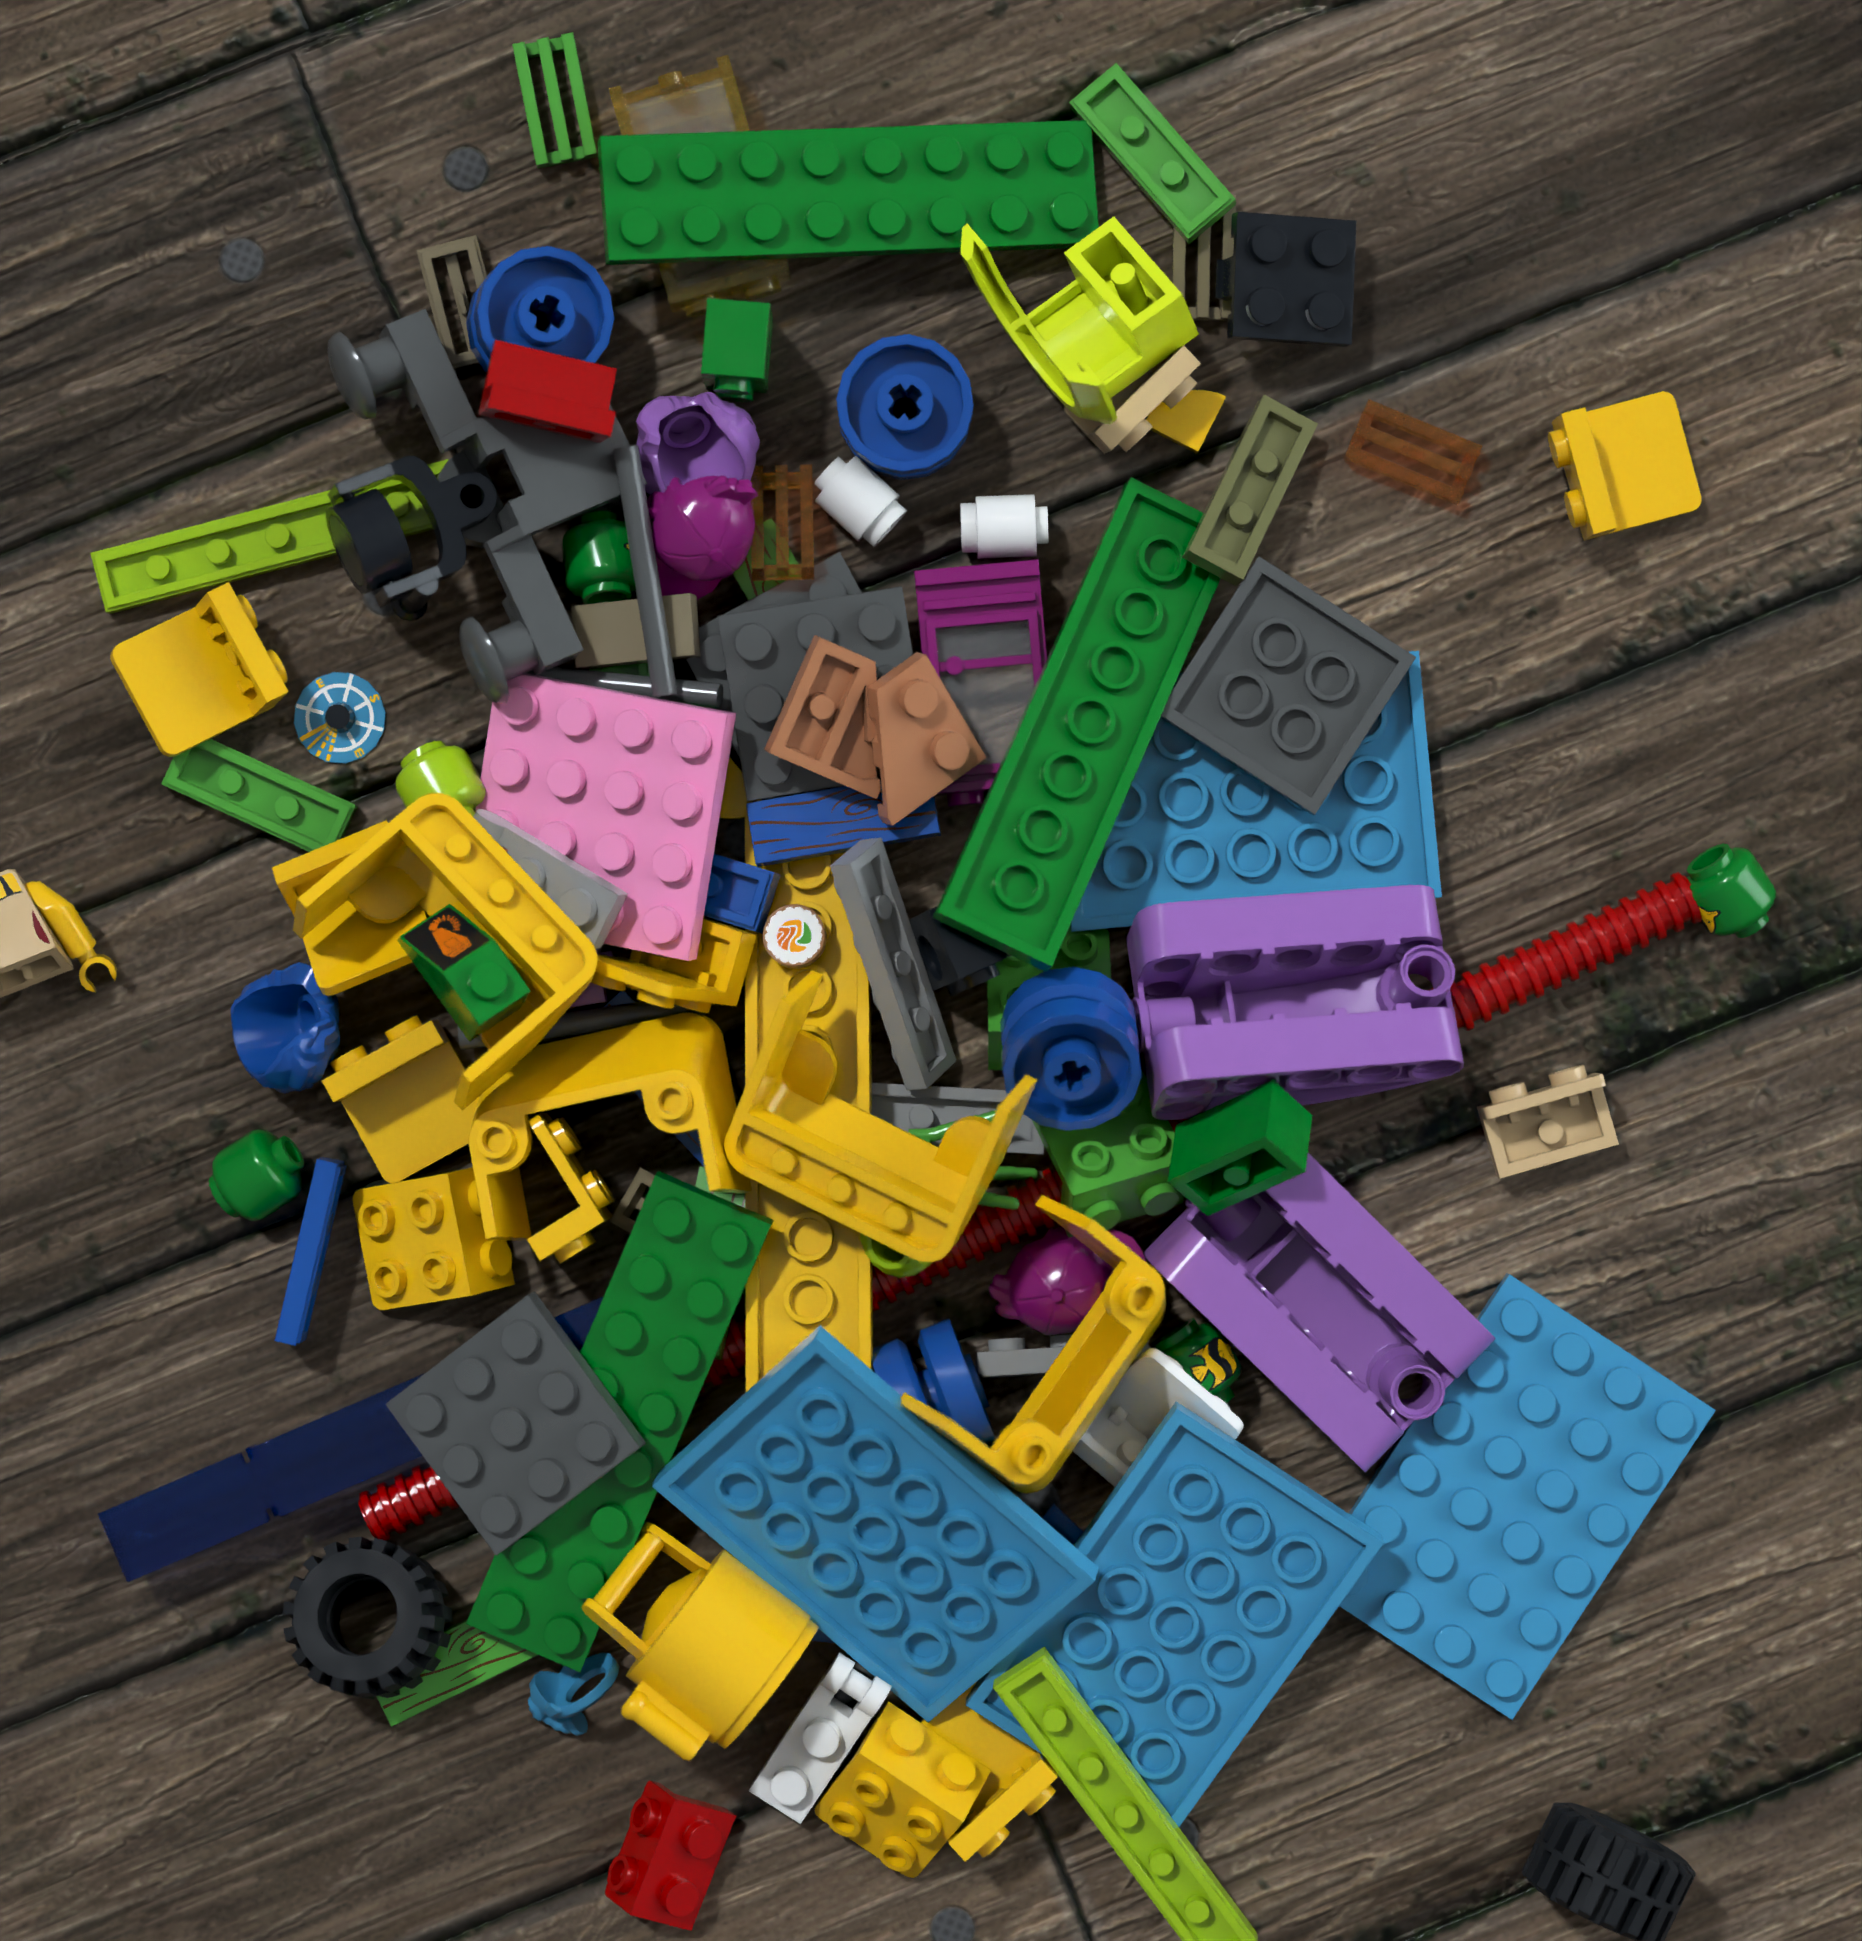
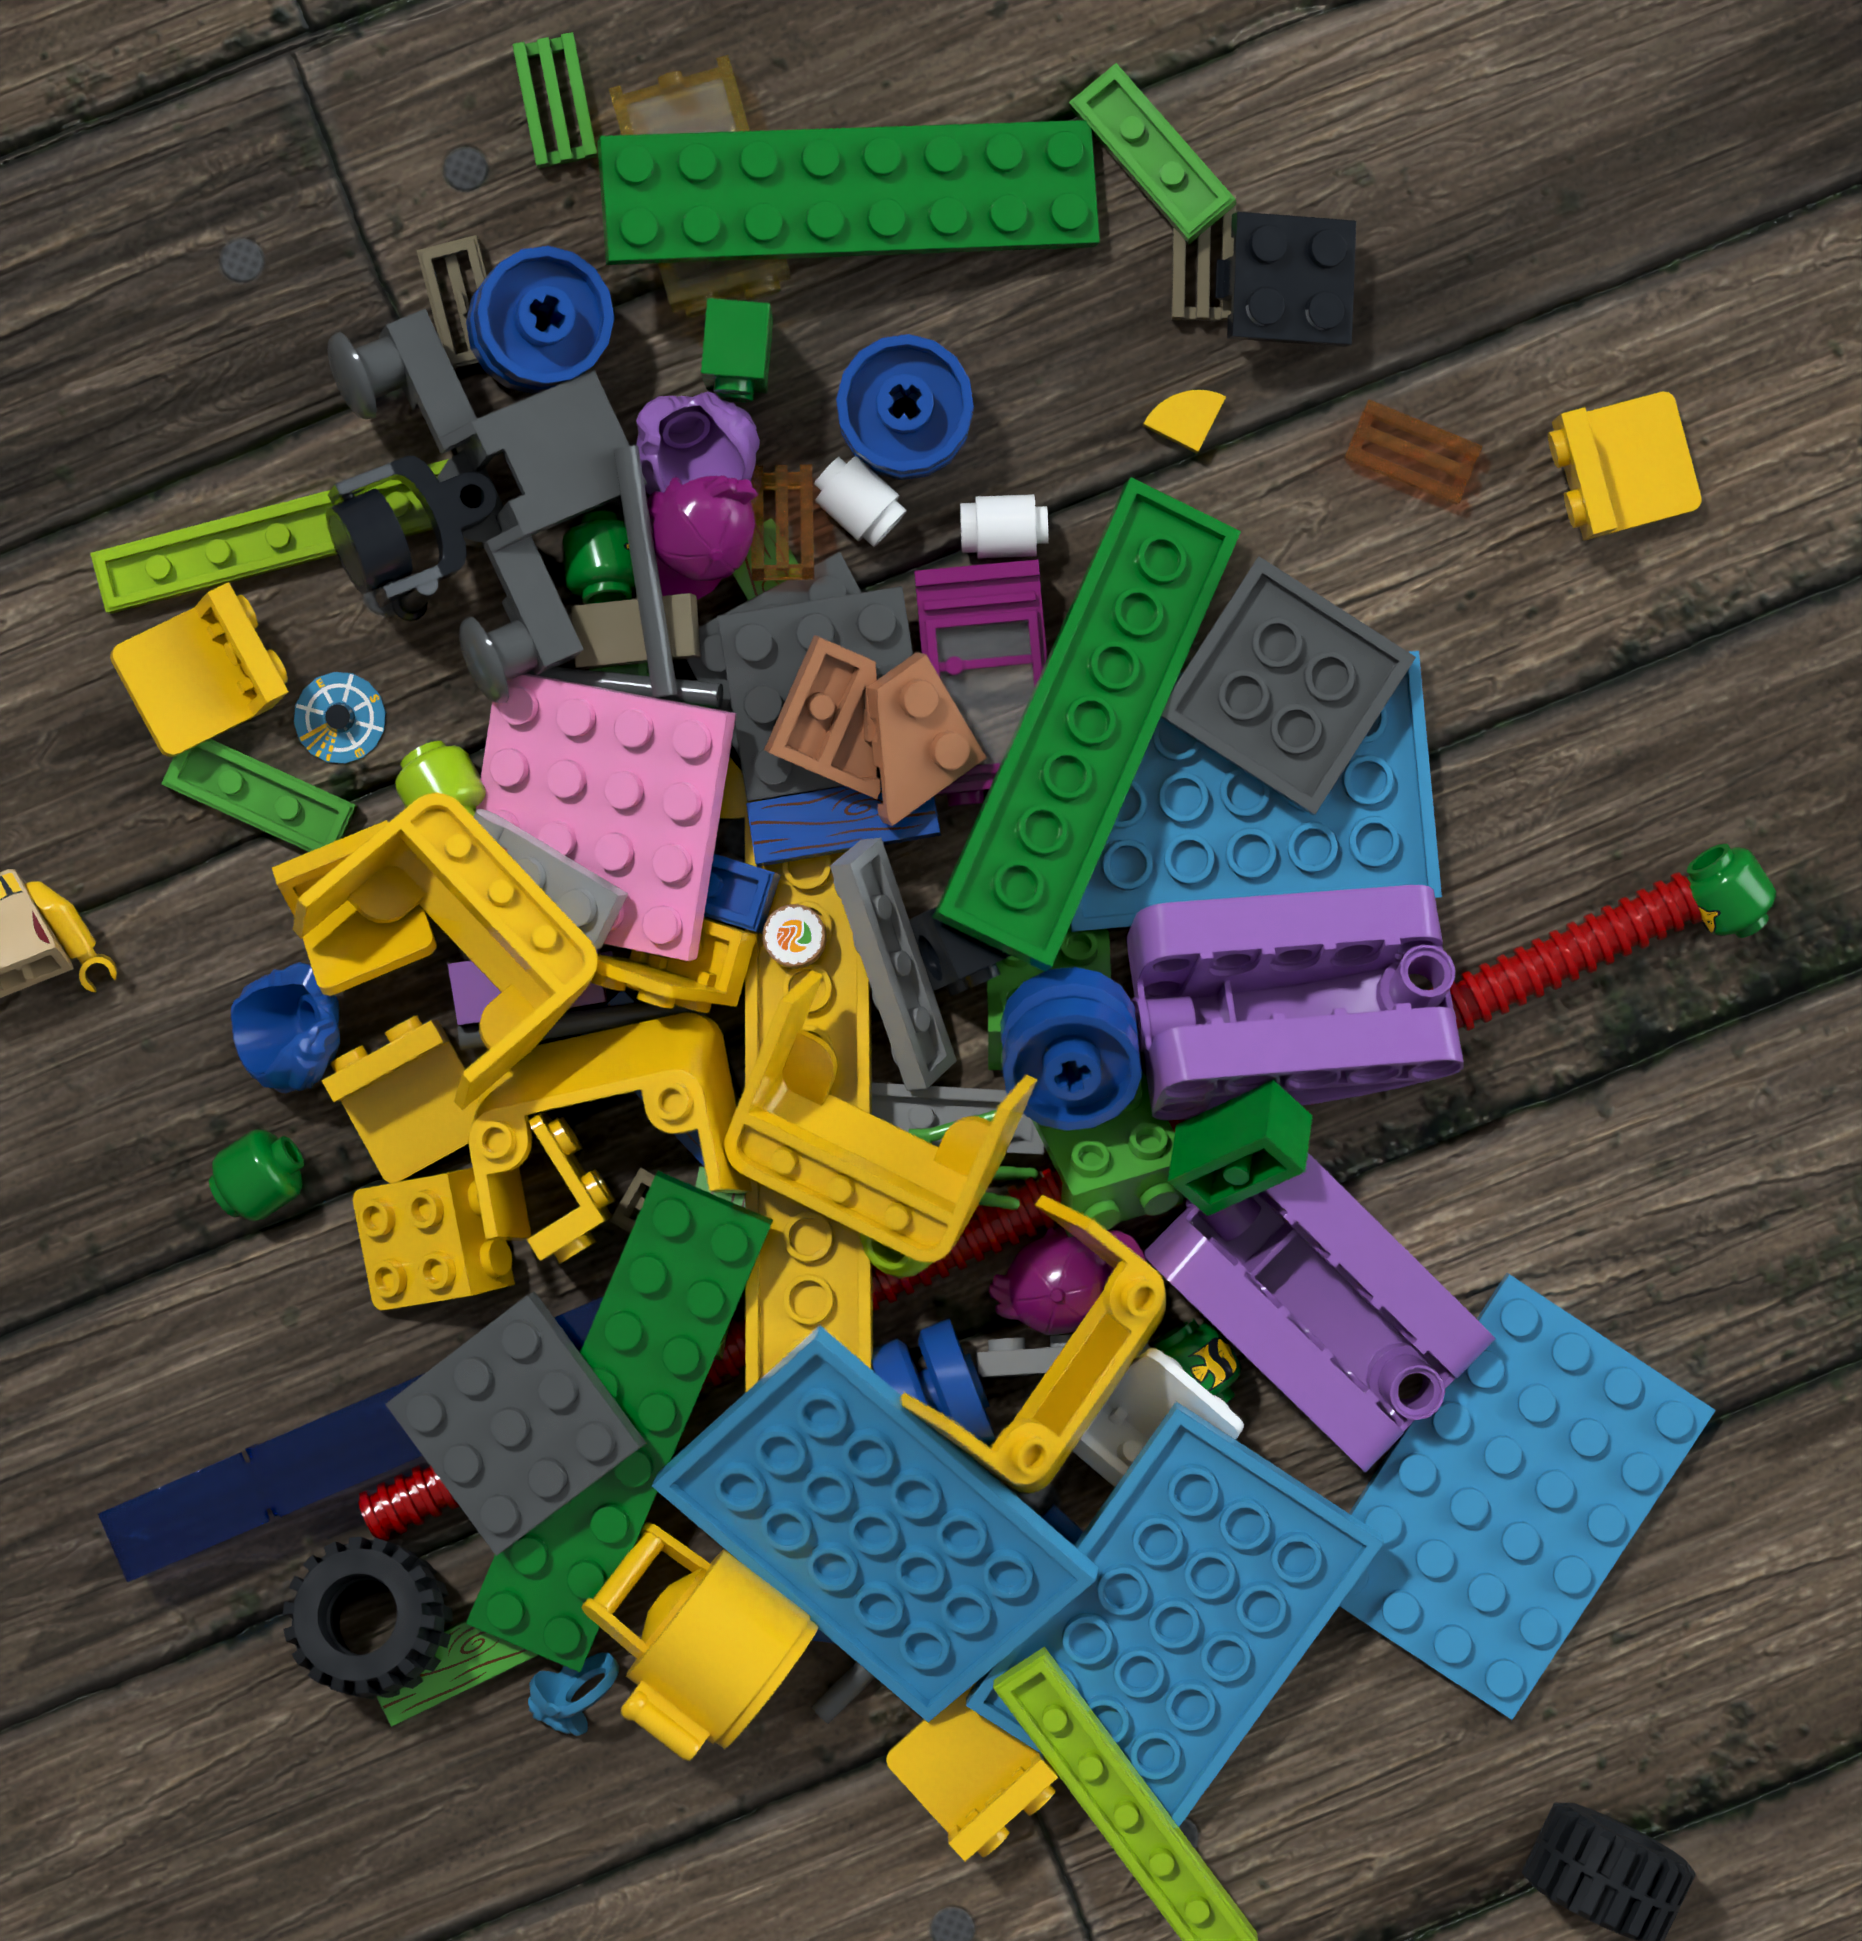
blue tile [275,1157,347,1346] -> none
green slope [397,904,531,1042] -> none
red panel [478,340,617,443] -> none
red bracket [605,1781,736,1931] -> none
white plate [749,1652,892,1824] -> none
yellow bracket [814,1701,992,1878] -> none
neon yellow piece [960,217,1199,425] -> none
tan bracket [1064,346,1201,454] -> none
olive plate [1182,395,1318,587] -> none
tan bracket [1477,1065,1619,1179] -> none

